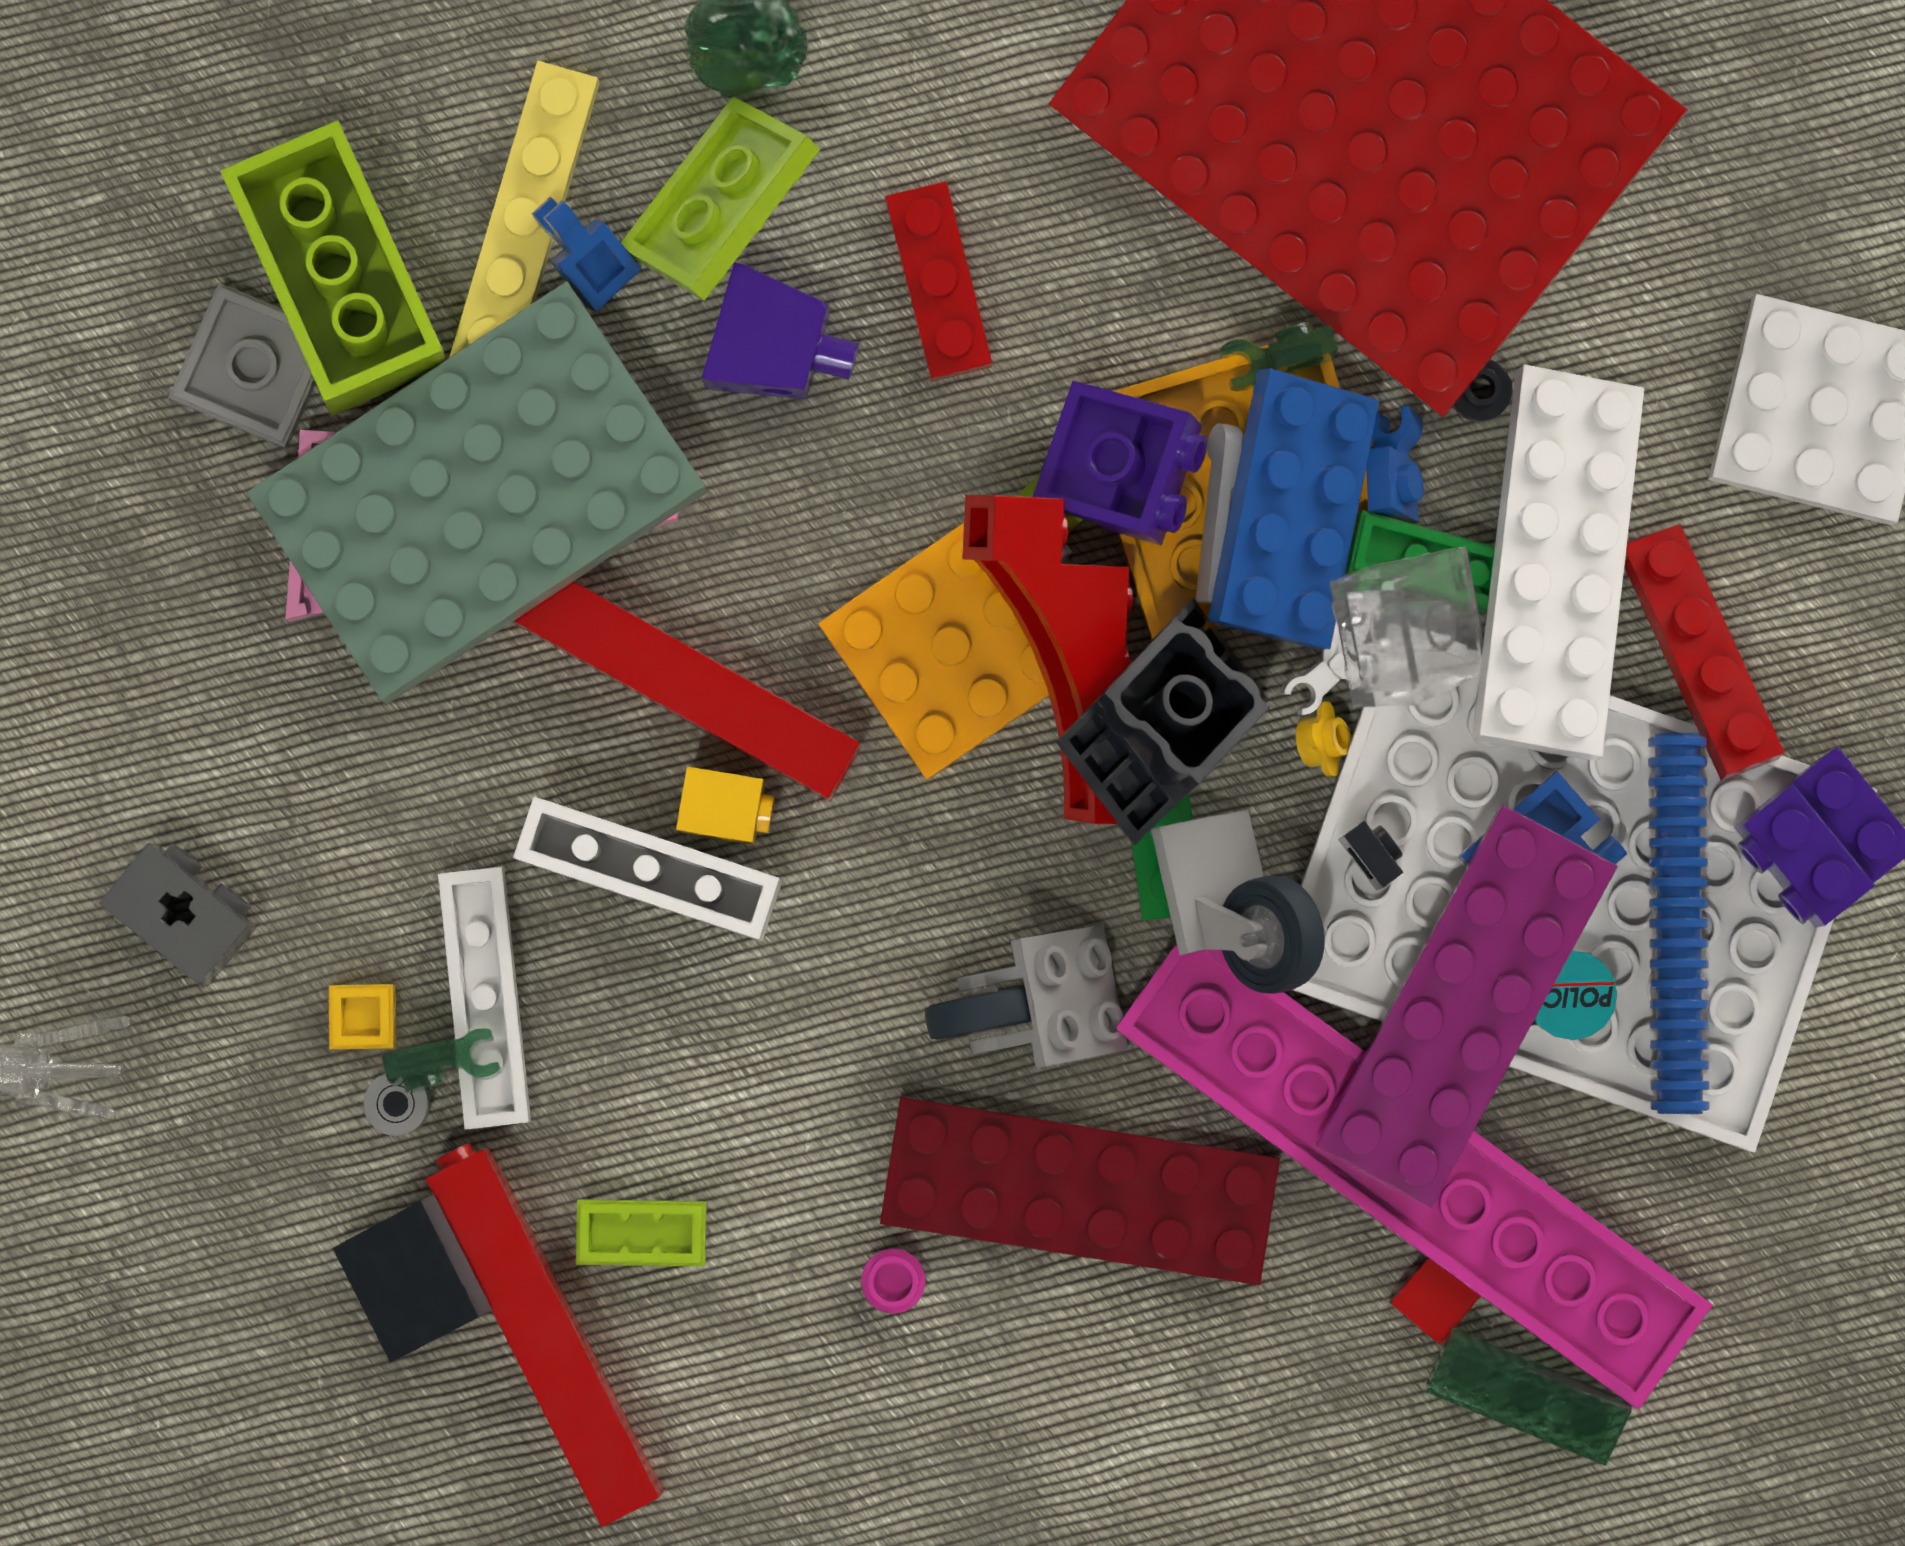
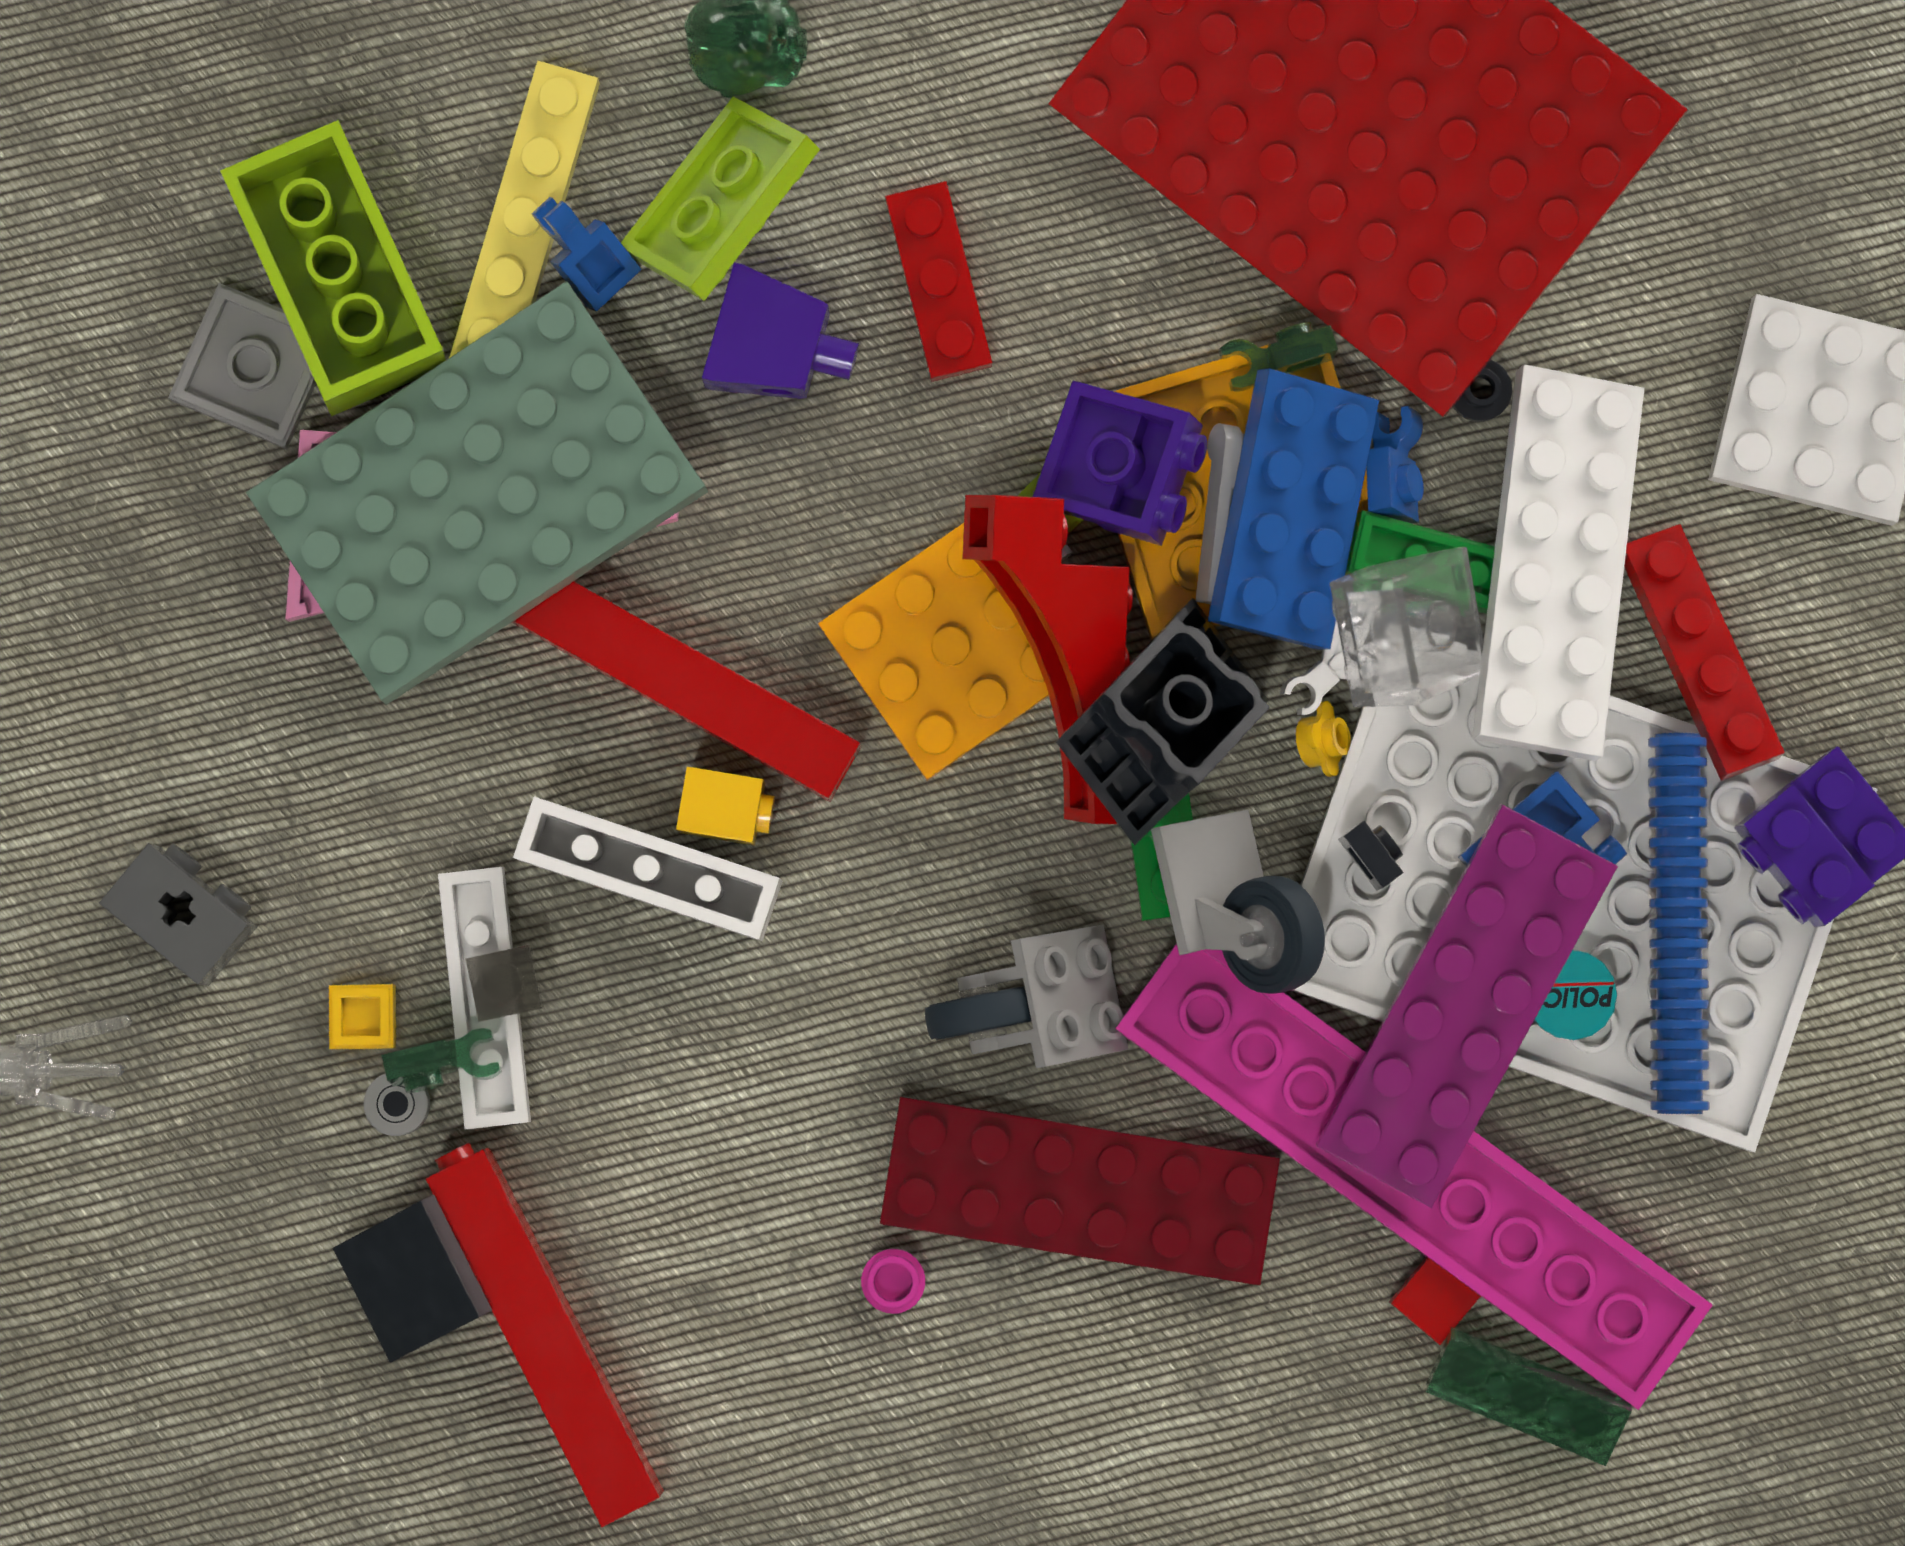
lime plate [576,1199,707,1267] -> none
none -> clear smoke plate [466,945,544,1022]

